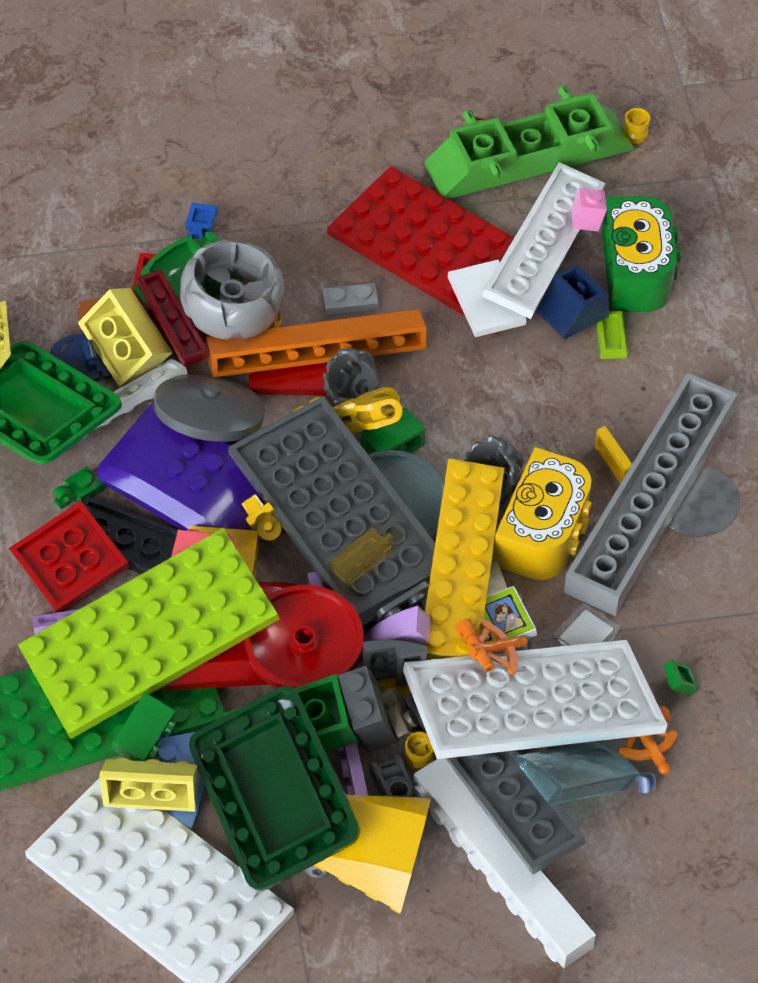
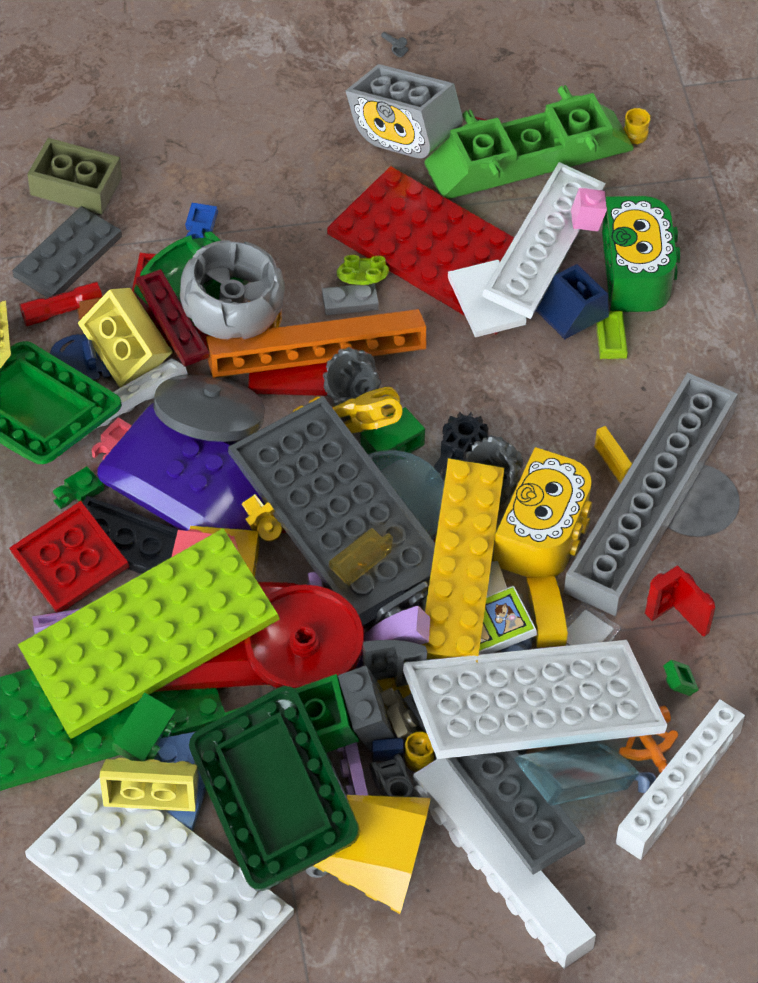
orange piece [455,619,528,675] -> none
none -> dark grey plate [12,206,122,298]
none -> red axle [19,281,103,326]
none -> olive brick [27,138,122,215]
none -> coral plate [92,417,131,459]
none -> lime dish [337,255,389,285]
none -> light grey brick [345,64,463,158]
none -> dark blue tile [372,738,404,762]
none -> dark grey hand [381,32,408,57]
none -> black gear [426,412,489,488]
none -> yellow slope [526,576,568,648]
none -> white brick [616,699,745,860]
none -> red bracket [645,565,715,637]

